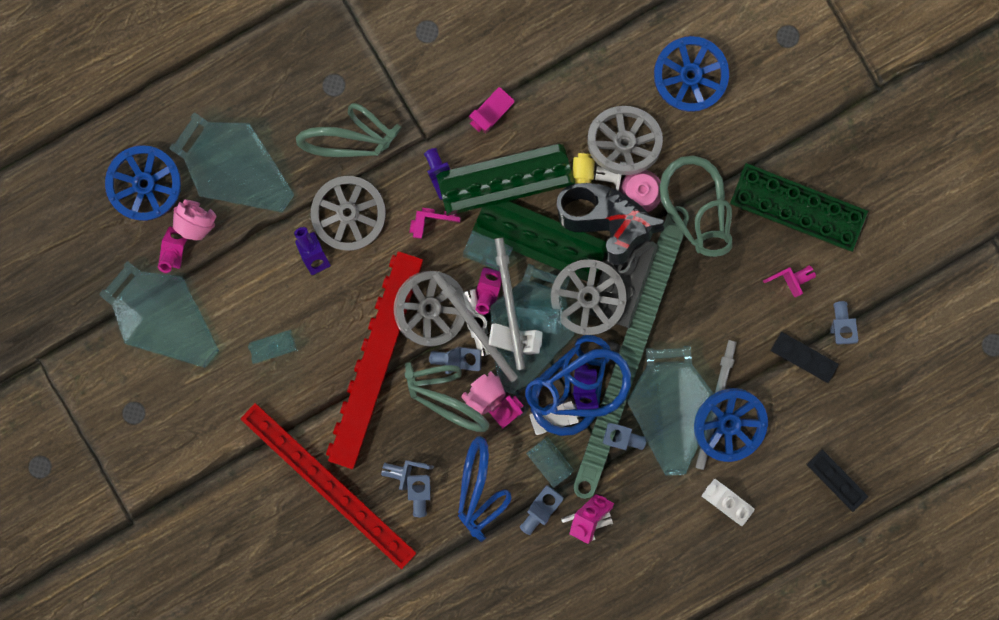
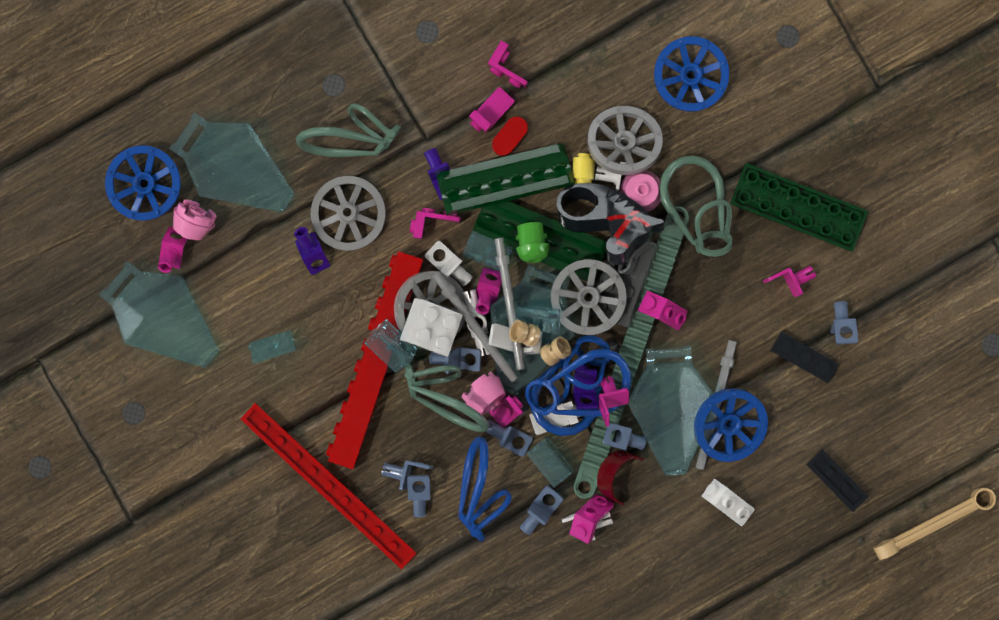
none -> clear light blue hinge [364,319,418,373]
none -> white brick [400,298,463,357]
none -> white bracket [425,241,472,286]
none -> sand blue bracket [486,419,533,457]
none -> dark pink bracket [488,41,528,88]
none -> red tile [492,117,528,156]
none -> tan wheel [509,320,540,347]
none -> bright green piece [516,222,549,263]
none -> tan wheel [540,336,571,366]
none -> dark red piece [597,450,644,505]
none -> dark pink bracket [599,376,629,427]
none -> dark pink bracket [638,291,688,330]
none -> tan piece [873,488,996,560]

